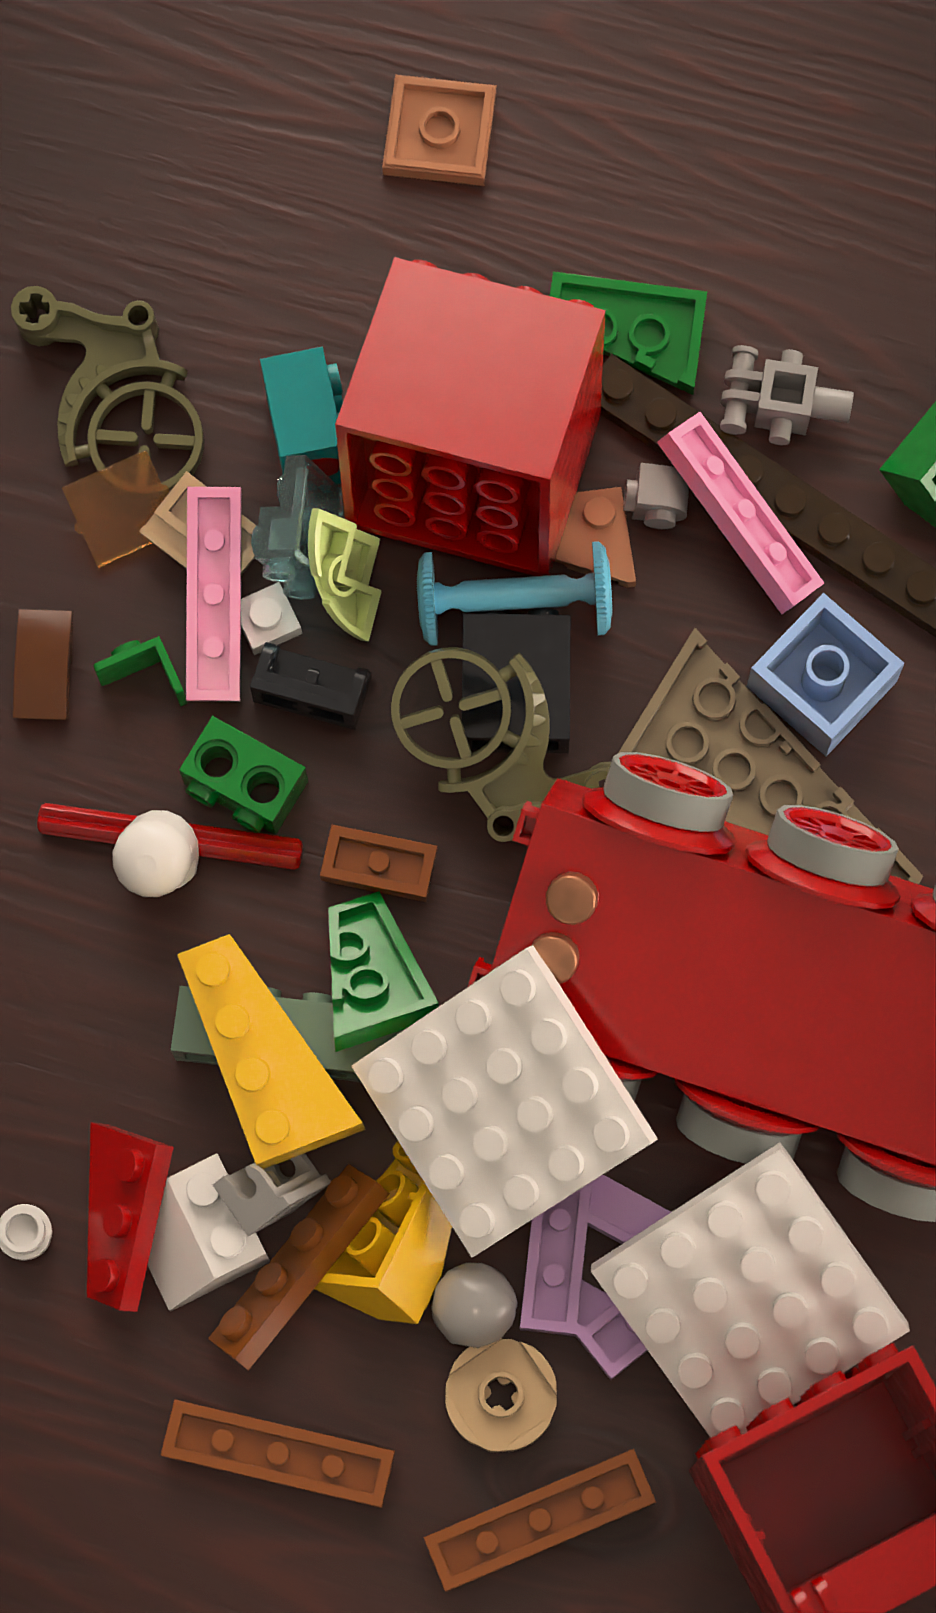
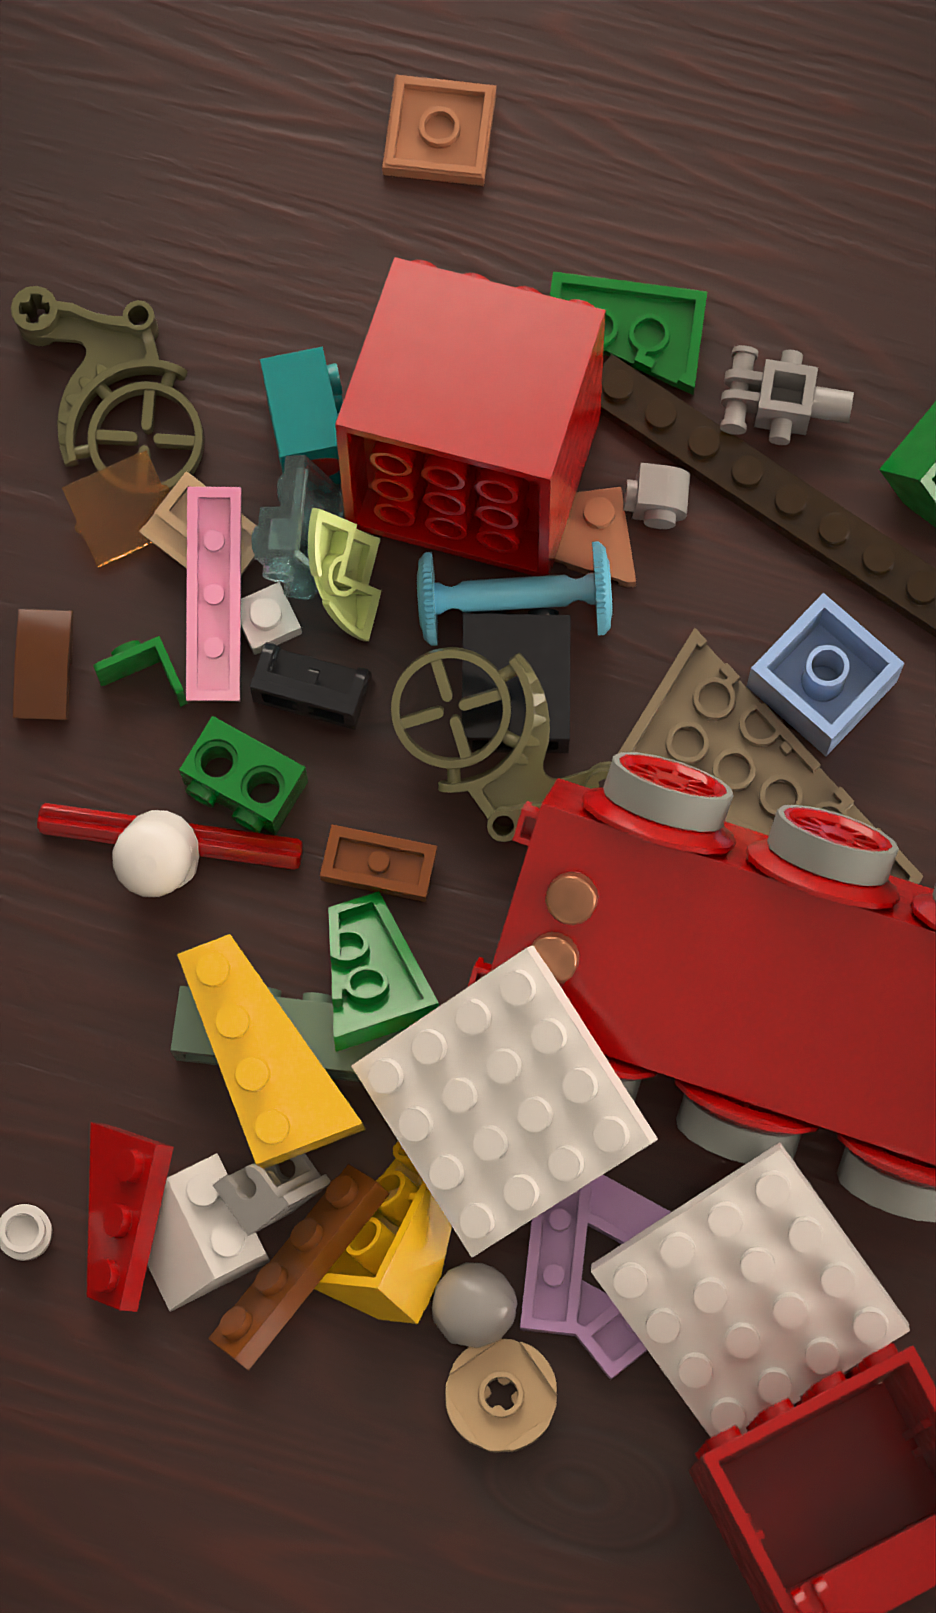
dark orange plate [161,1399,395,1508] -> none
dark orange plate [424,1449,656,1592] -> none
bright pink plate [657,412,824,614] -> none

